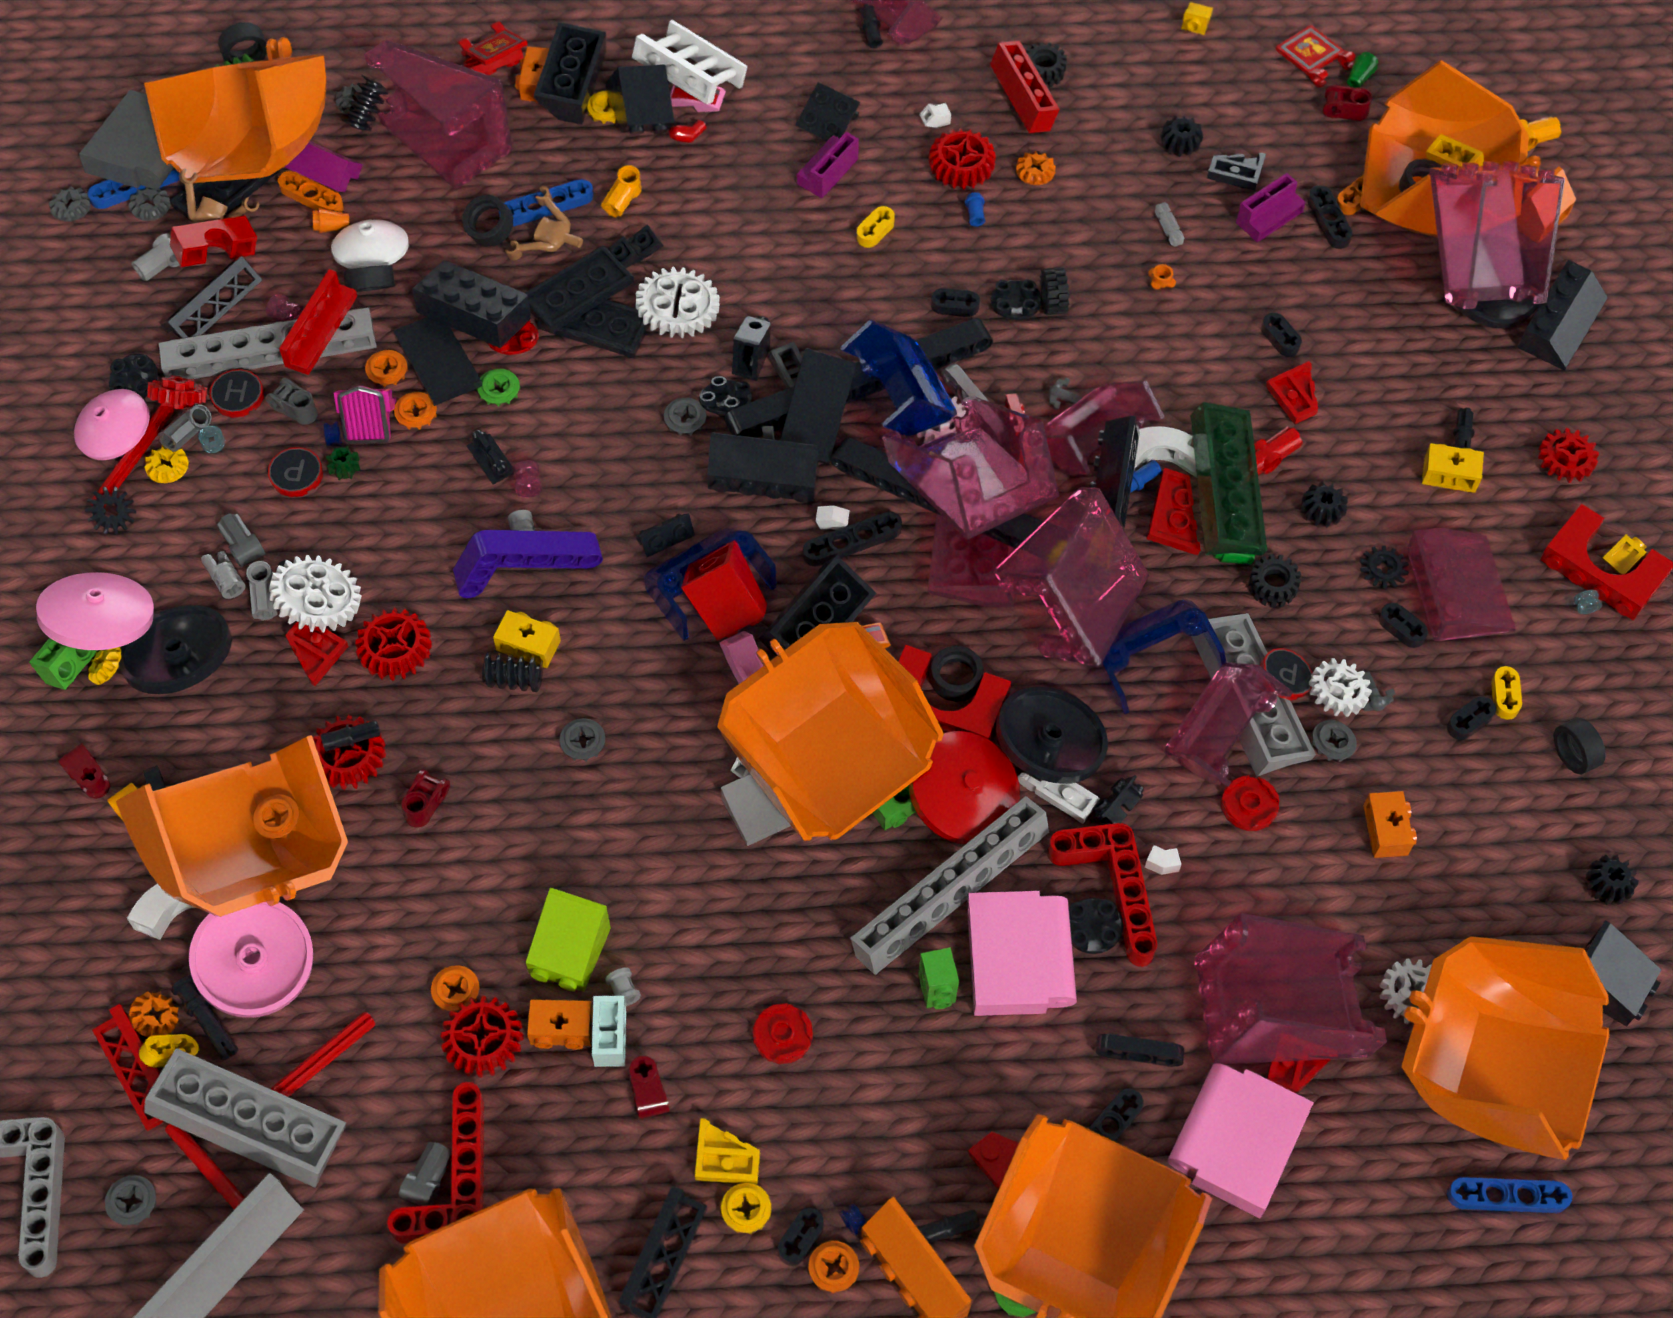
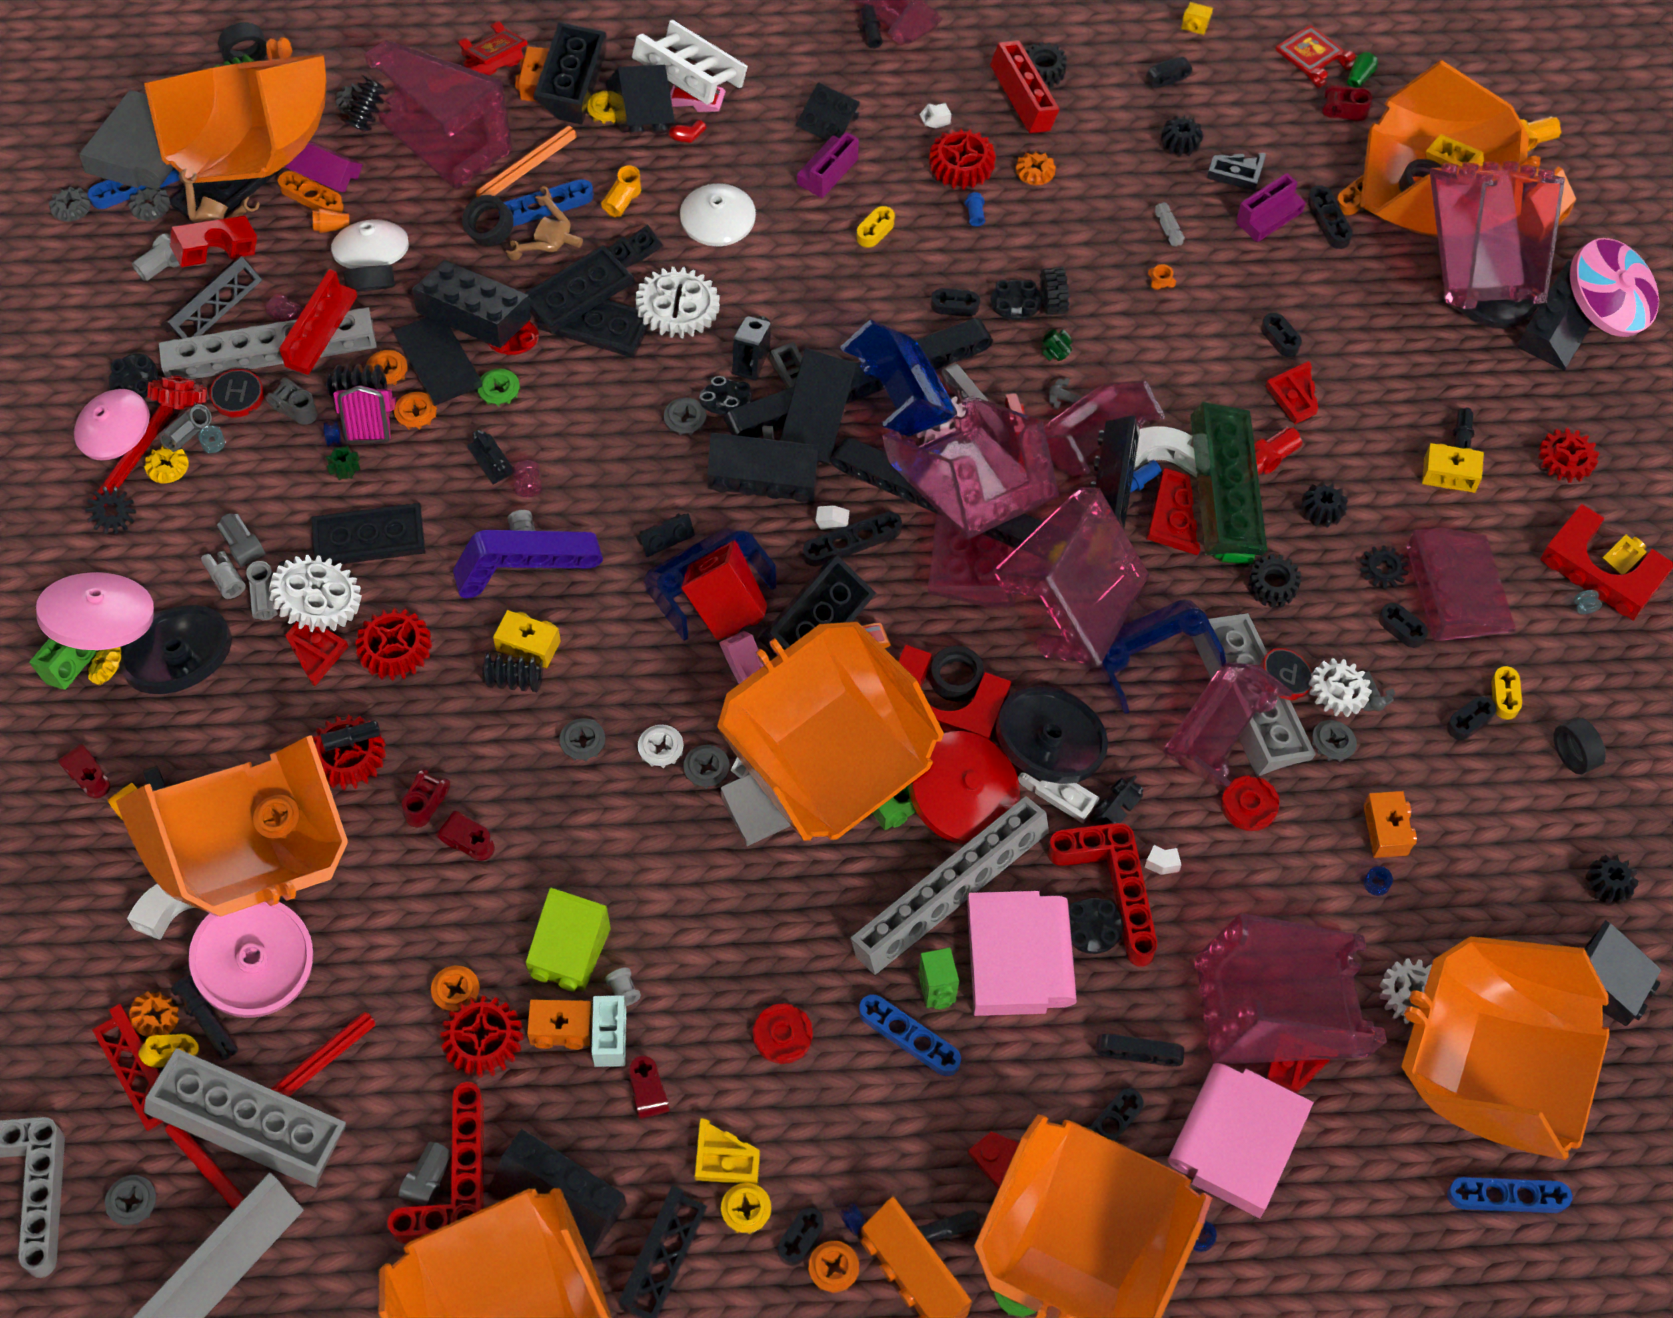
black tile [268,447,323,497] -> none
none -> black tile [311,503,426,565]
none -> black piece [327,365,387,398]
none -> dark red piece [436,810,495,861]
none -> orange axle [476,126,576,197]
none -> black slope [488,1128,627,1257]
none -> white gear [638,725,684,768]
none -> white dish [680,183,756,246]
none -> dark grey gear [684,745,730,789]
none -> blue beam [859,995,961,1076]
none -> dark green gear [1040,329,1073,361]
none -> black beam [1146,56,1193,88]
none -> clear blue bush [1193,1221,1217,1252]
none -> clear blue bush [1364,866,1393,896]
none -> dish [1570,238,1659,337]

